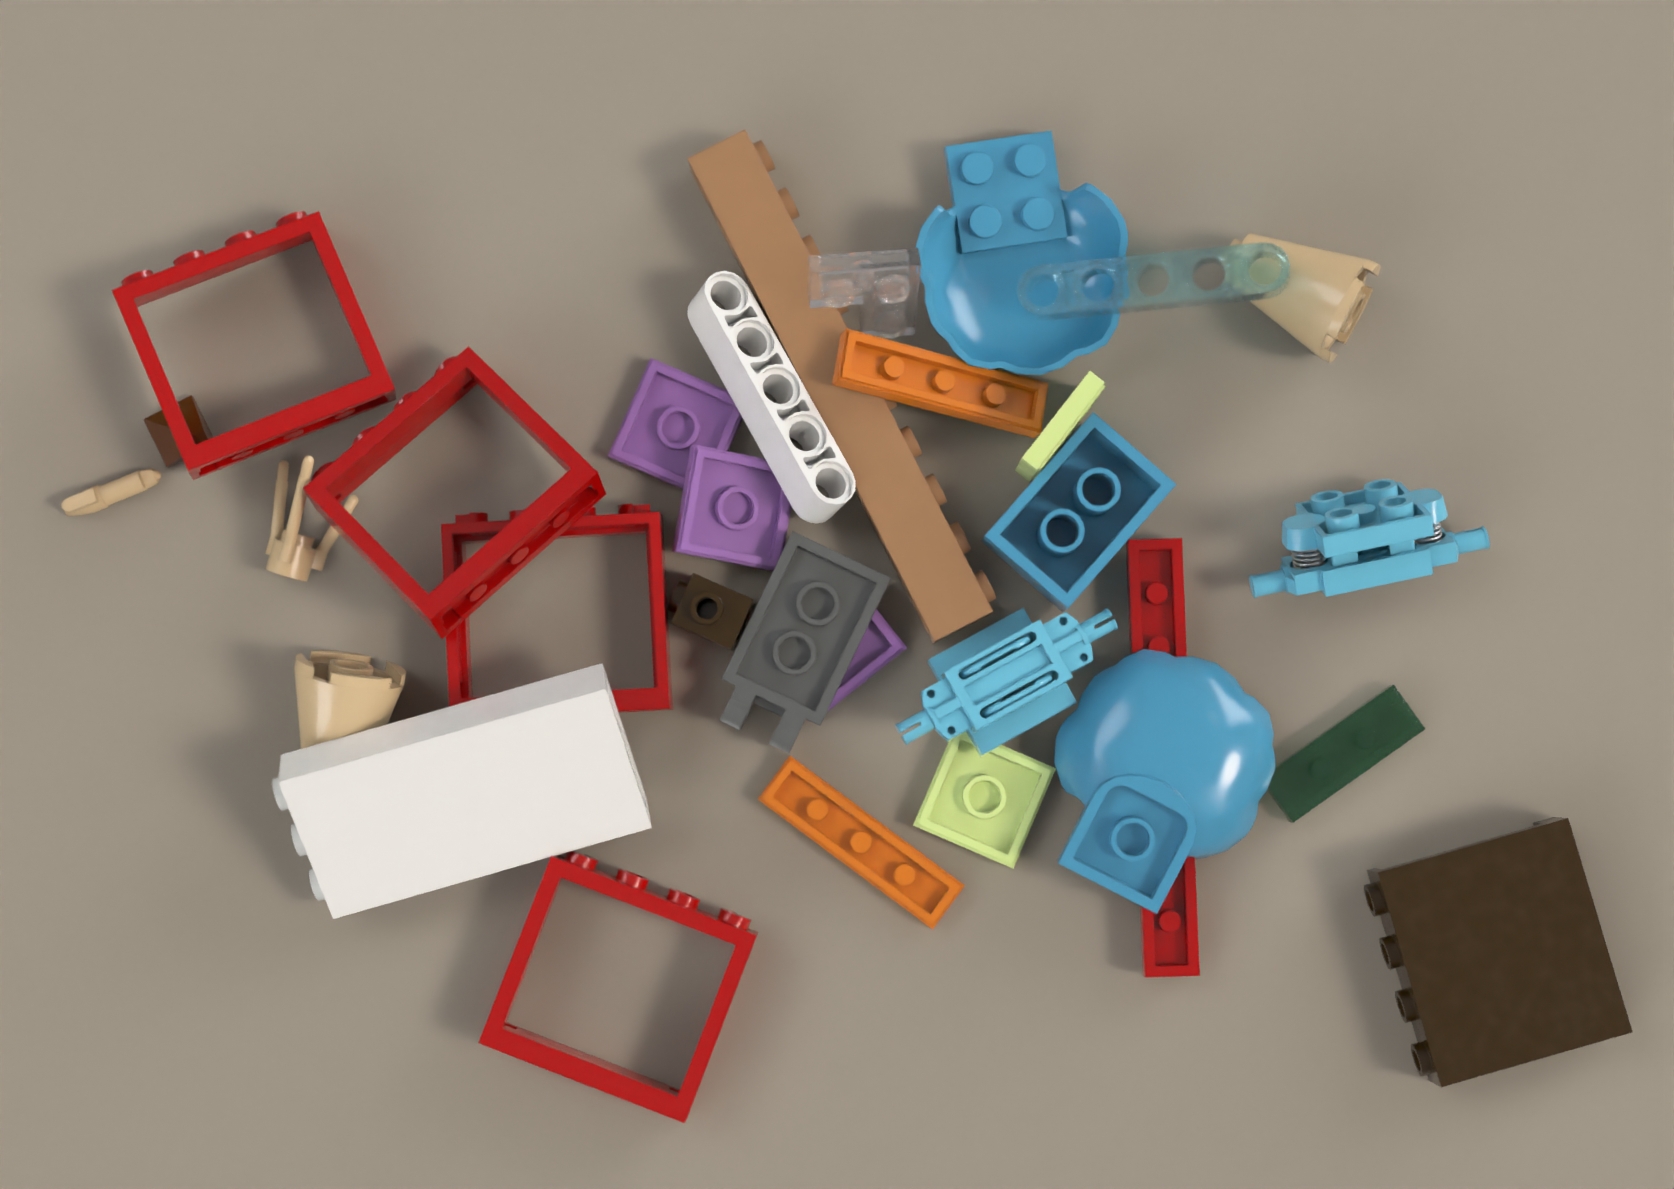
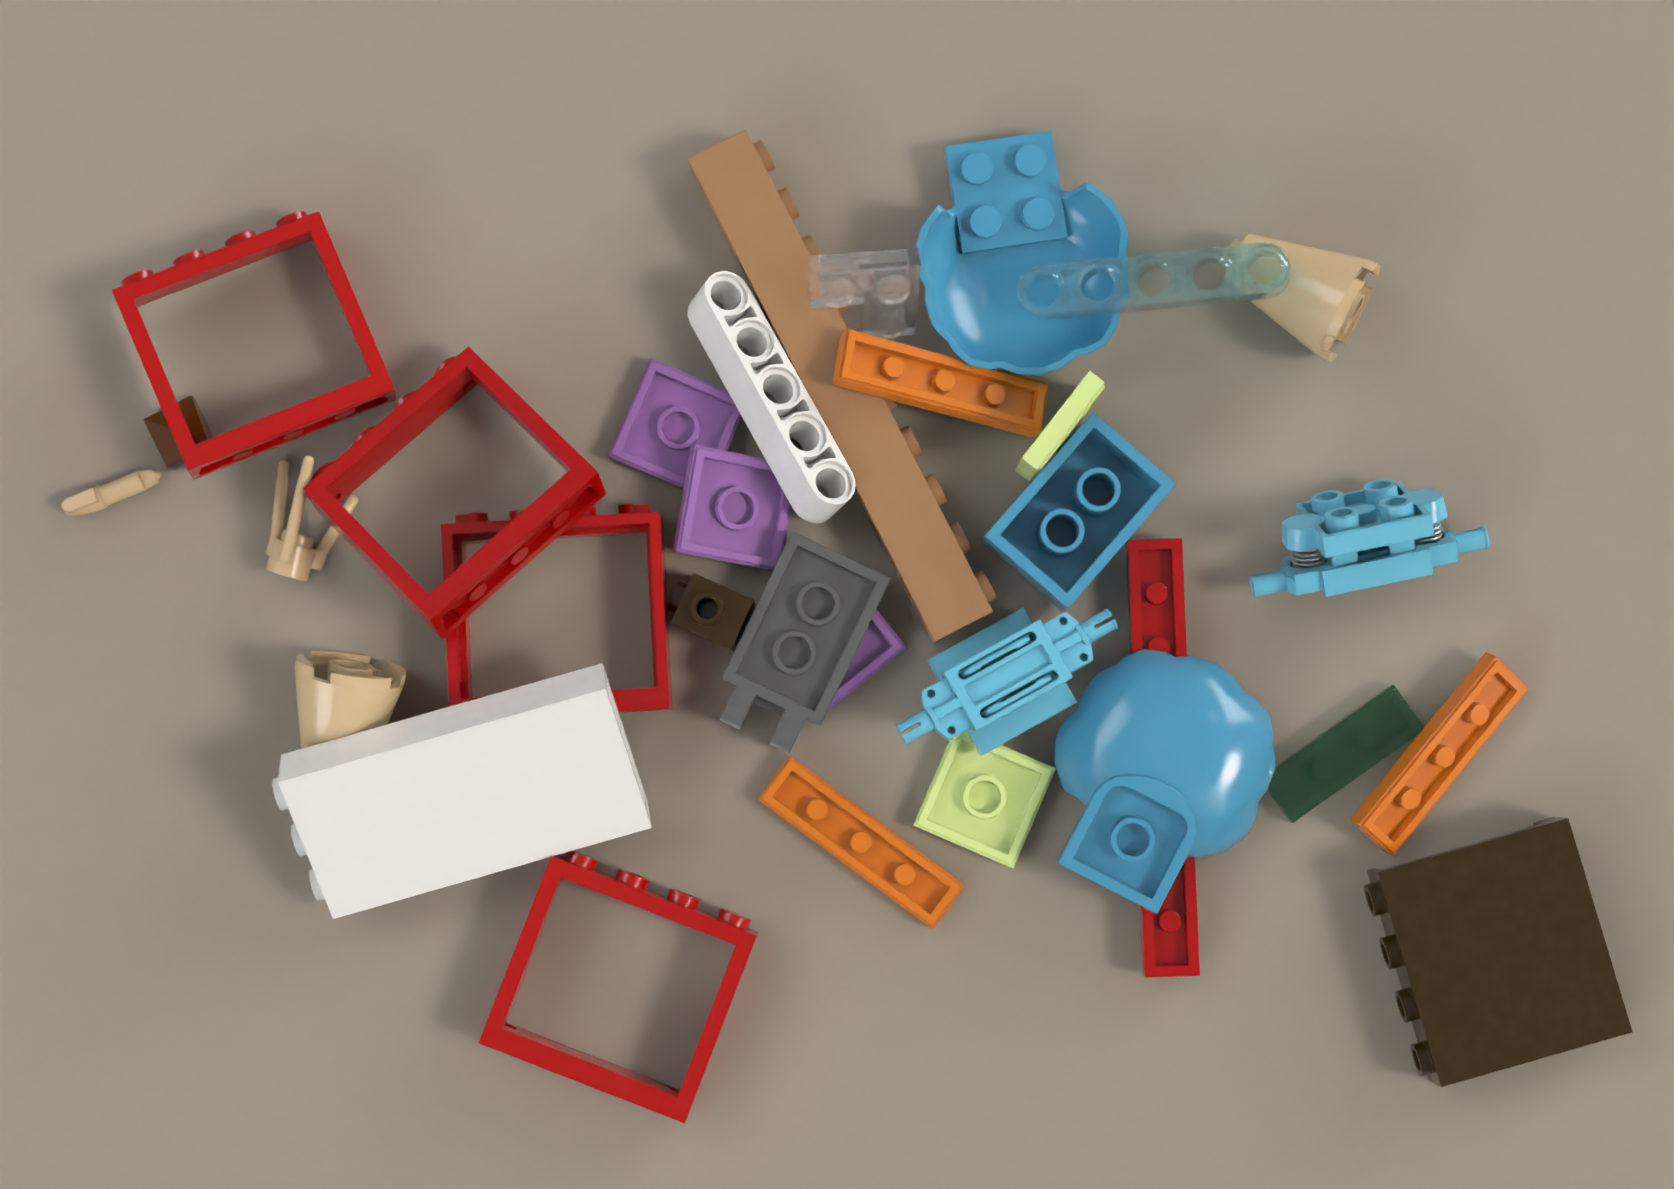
none -> orange tile [1349,652,1529,856]

